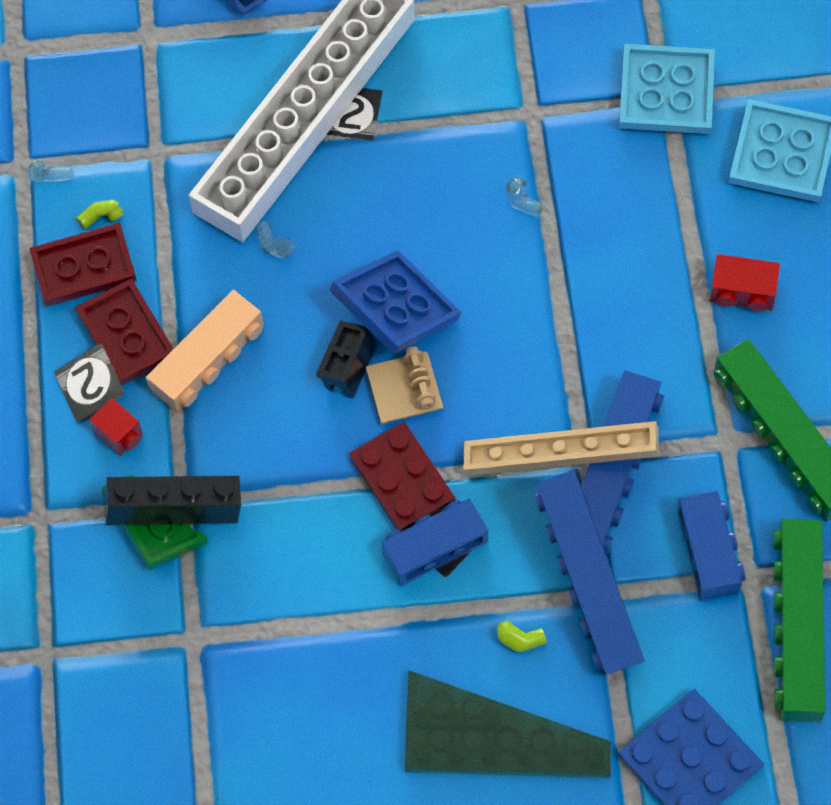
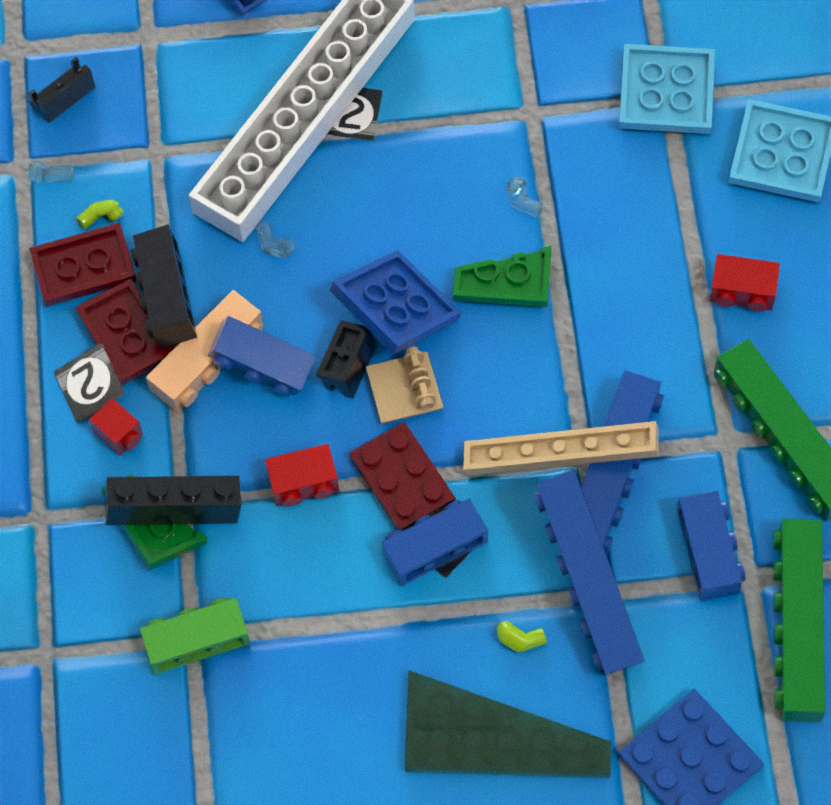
none -> black hinge [28,57,95,123]
none -> black brick [131,224,197,349]
none -> bright green brick [140,597,251,675]
none -> blue brick [207,316,316,396]
none -> red brick [265,444,339,507]
none -> green wing [453,246,552,307]

